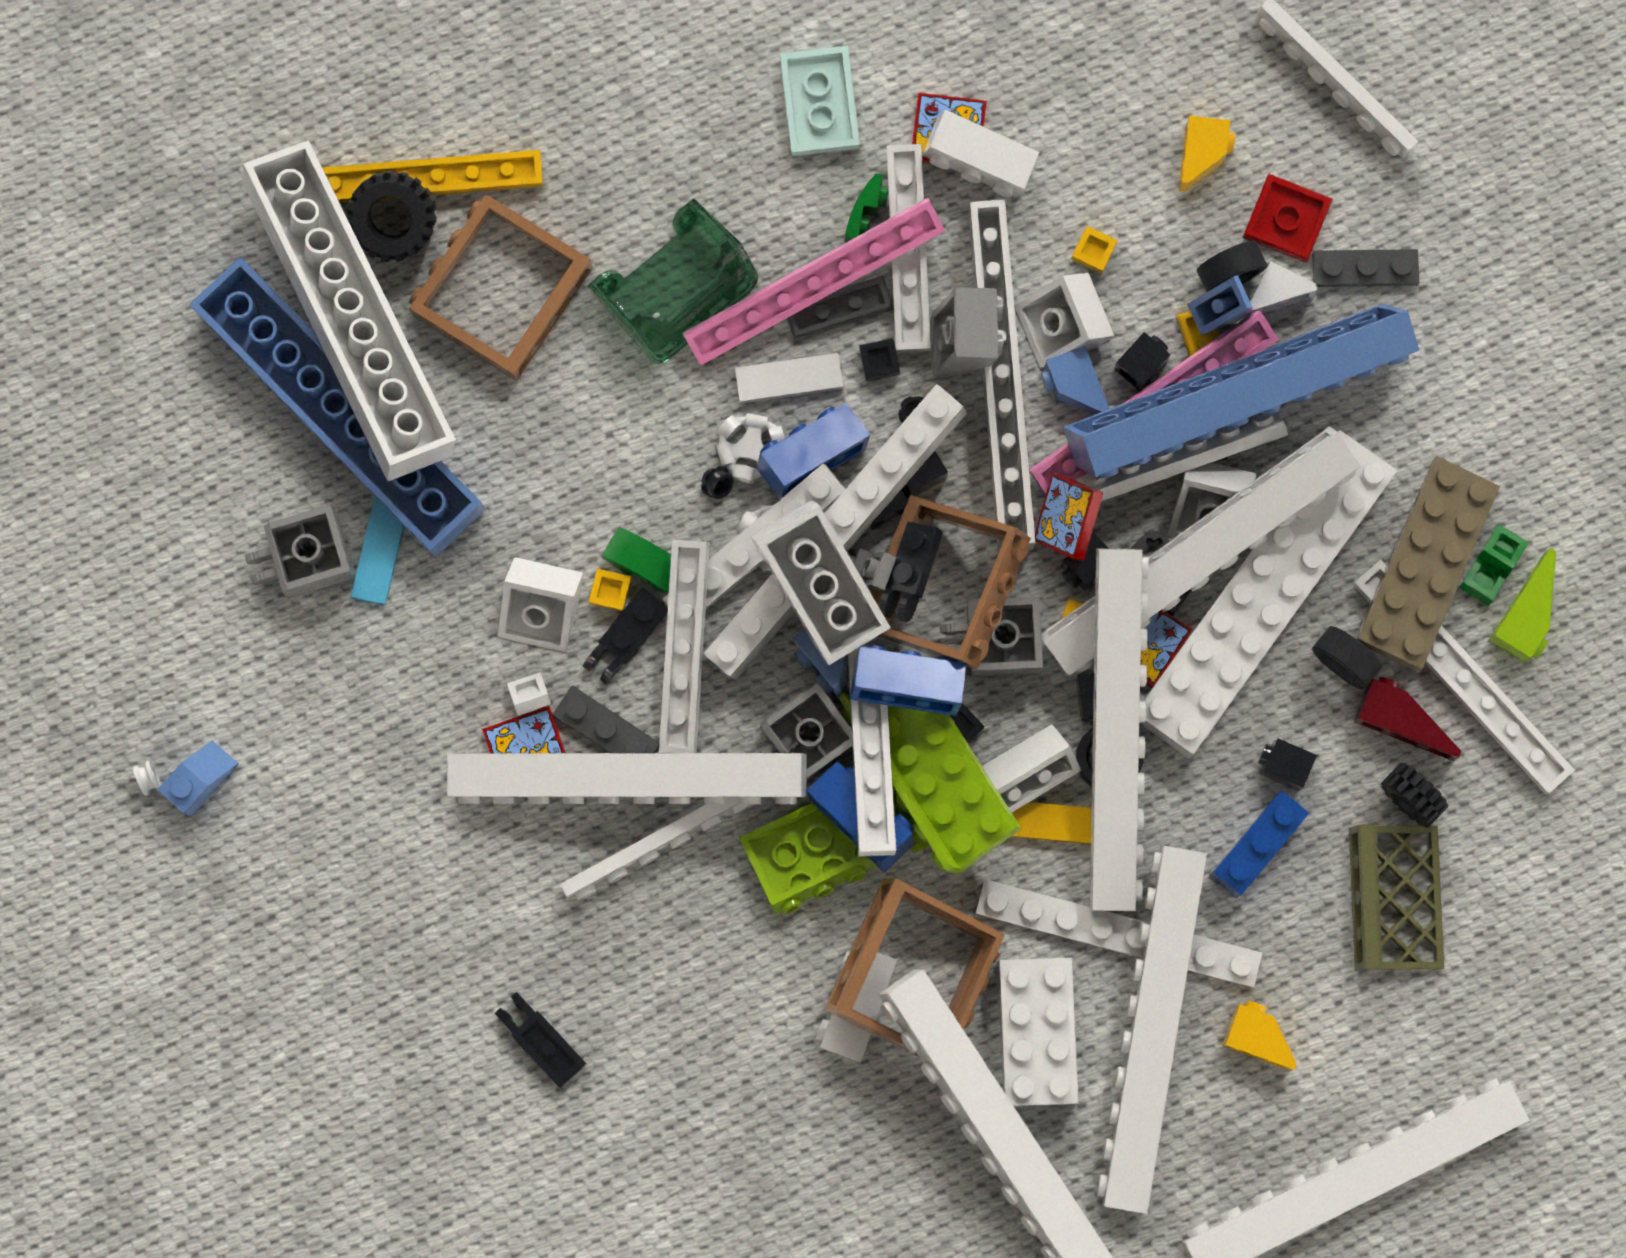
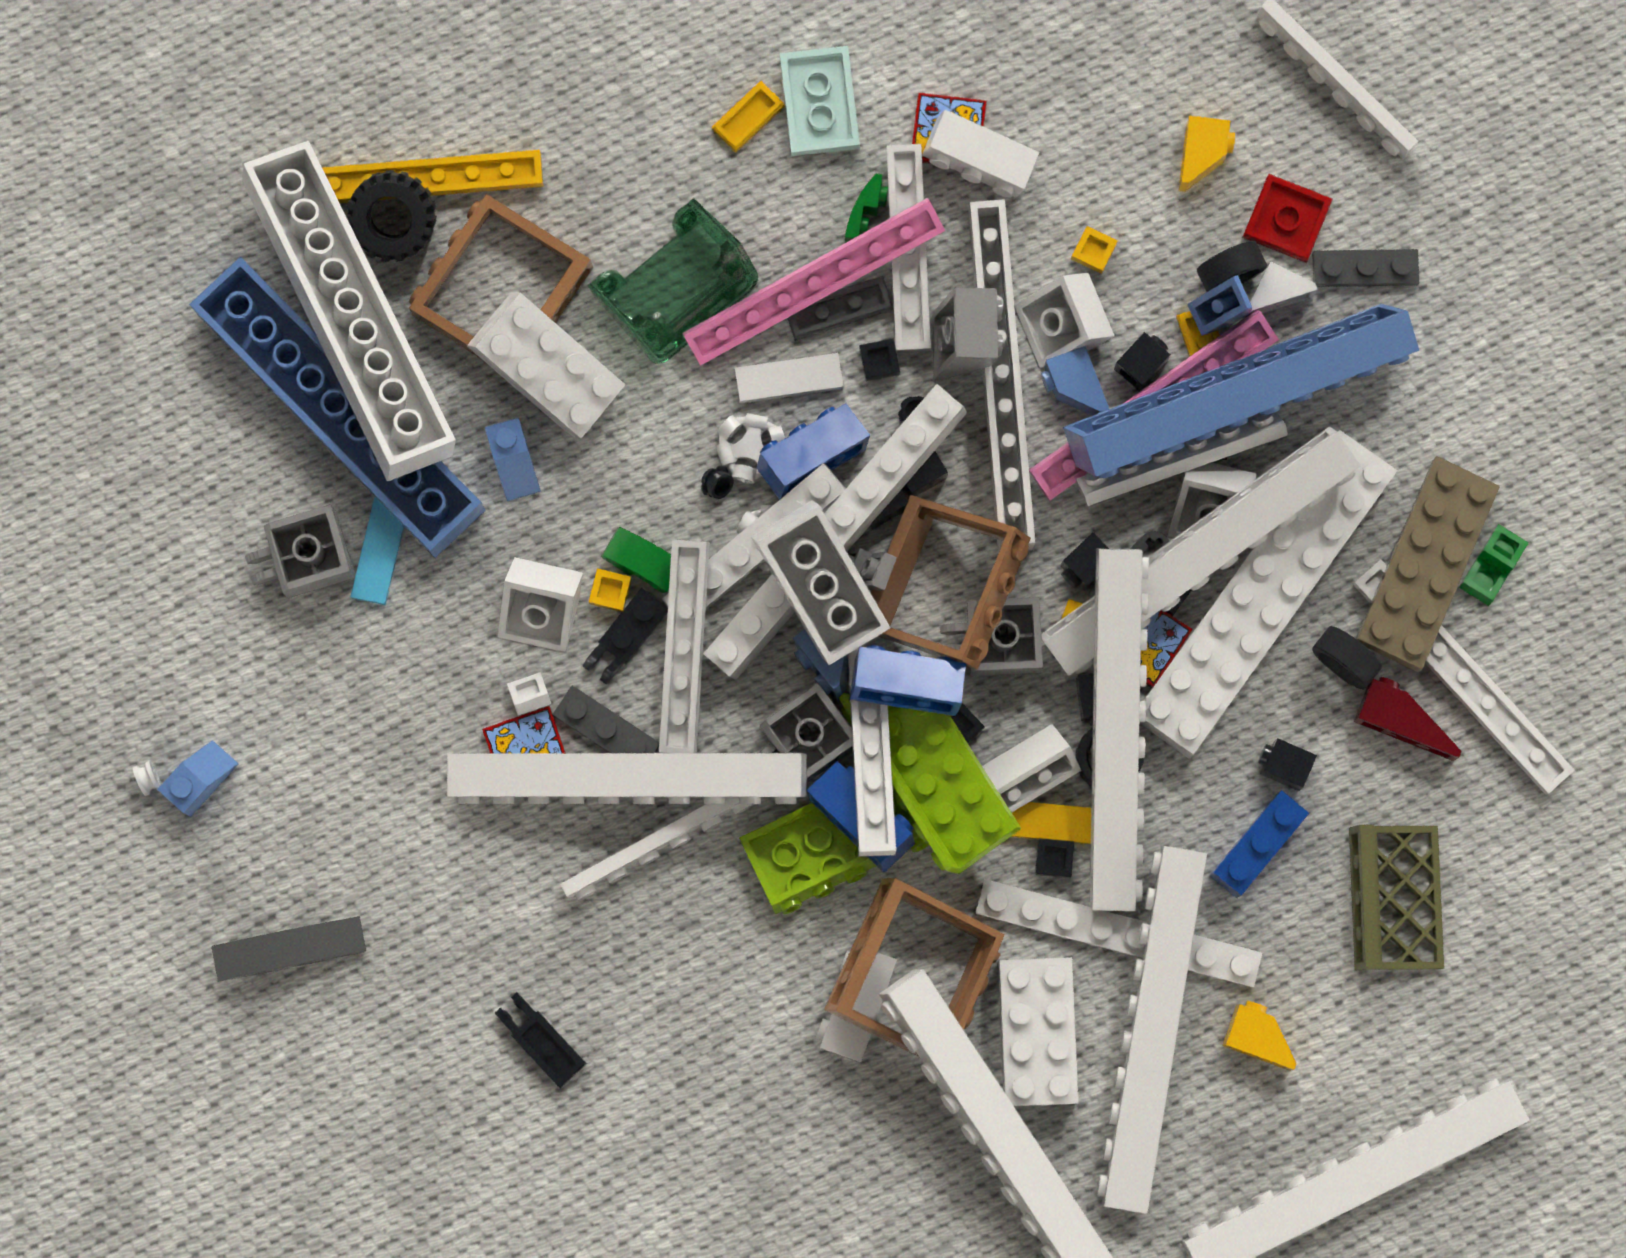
black hinge [879,521,943,622] -> none
tile [1035,473,1104,561] -> none
black tyre [1380,762,1448,828] -> none
lime slope [1489,547,1556,663] -> none
none -> dark grey slope [211,916,366,982]
none -> white brick [467,292,625,438]
none -> medium blue slope [485,418,541,501]
none -> yellow tile [712,81,785,153]
none -> black plate [1035,838,1074,878]

